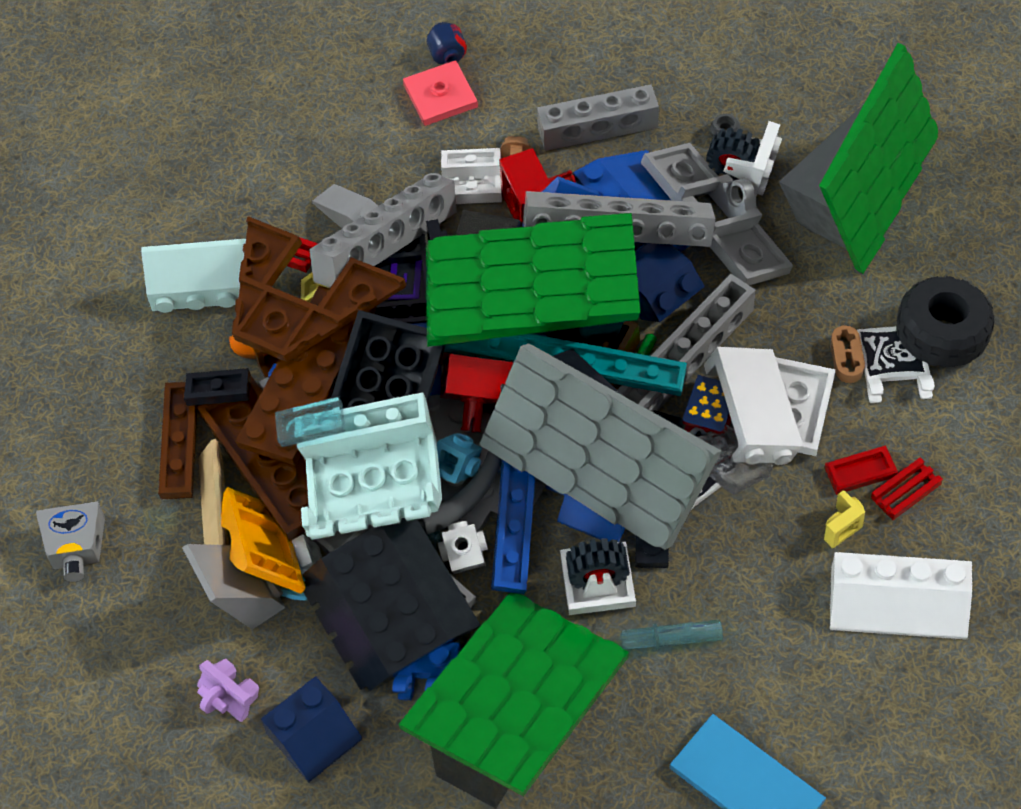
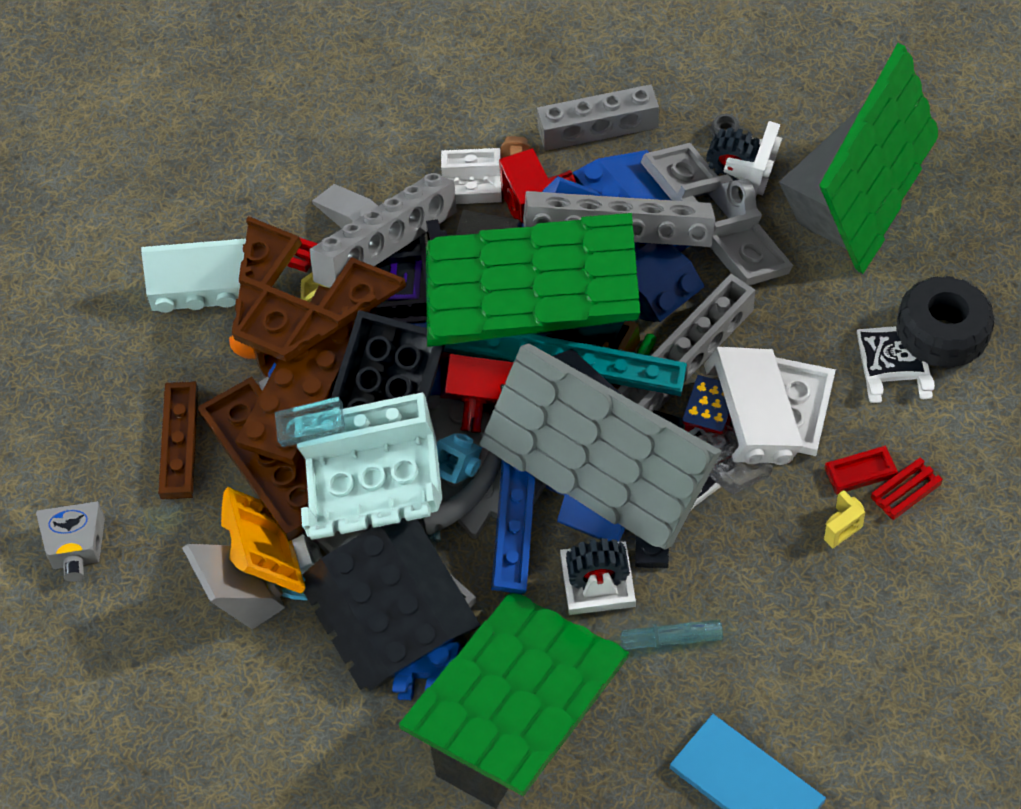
black plate [184,368,251,406] -> none
lavender hips [197,658,259,722] -> none
tan slope [198,439,229,545] -> none
dark blue slope [261,676,363,783] -> none
coral plate [403,60,478,126] -> none
dark blue head [426,22,467,64] -> none
white brick [438,521,488,574] -> none
medium nougat beam [830,326,865,383] -> none
white slope [830,552,972,640] -> none

